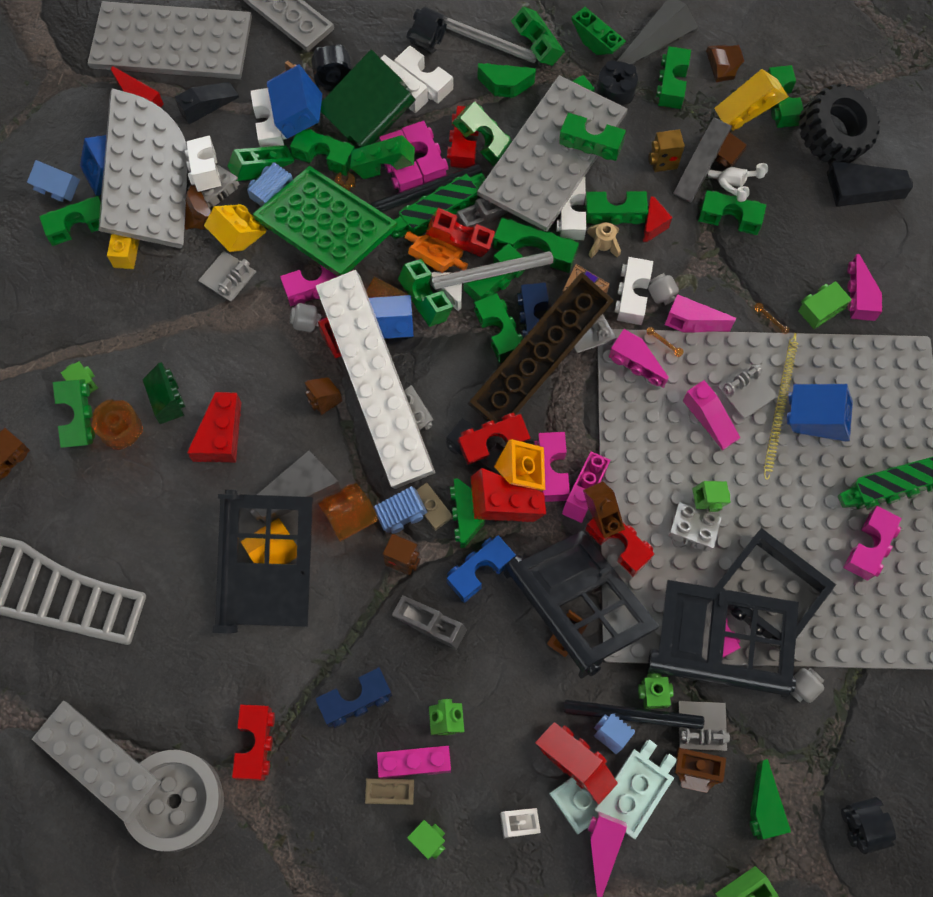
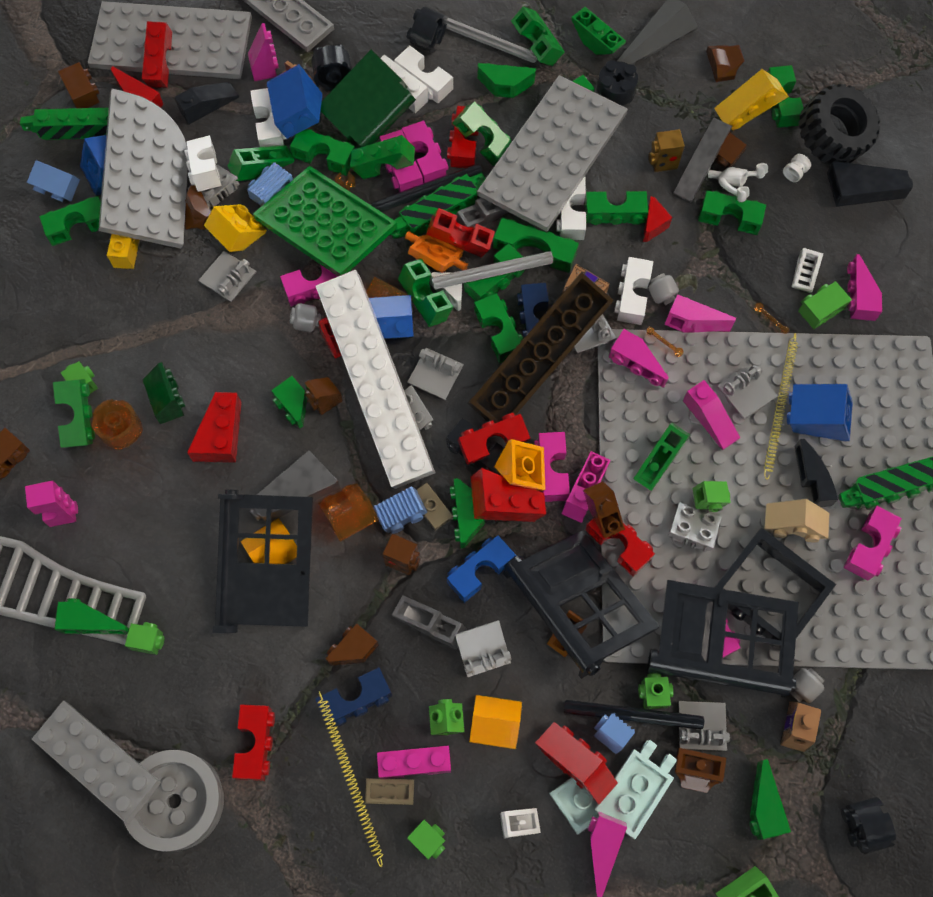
green arch [559,112,626,161] -> none
tan brick [587,223,621,258] -> none
green arch [656,46,691,109] -> none
none -> green hinge [20,108,109,140]
none -> dark pink arch [25,481,78,527]
none -> green slope [55,598,129,635]
none -> reddish brown brick [58,62,100,108]
none -> bright green brick [125,622,164,655]
none -> red arch [142,21,172,88]
none -> dark pink slope [248,23,279,81]
none -> green slope [271,376,307,429]
none -> light yellow piece [318,691,383,867]
none -> reddish brown slope [326,624,379,666]
none -> light grey hinge [407,348,464,400]
none -> light grey hinge [455,620,512,677]
none -> light orange slope [469,695,522,749]
none -> green slope [633,423,691,491]
none -> tan brick [765,499,829,543]
none -> medium nougat torso [781,702,821,752]
none -> white wheel [783,154,811,182]
none -> white slope [792,248,823,293]
none -> black slope [794,439,838,507]

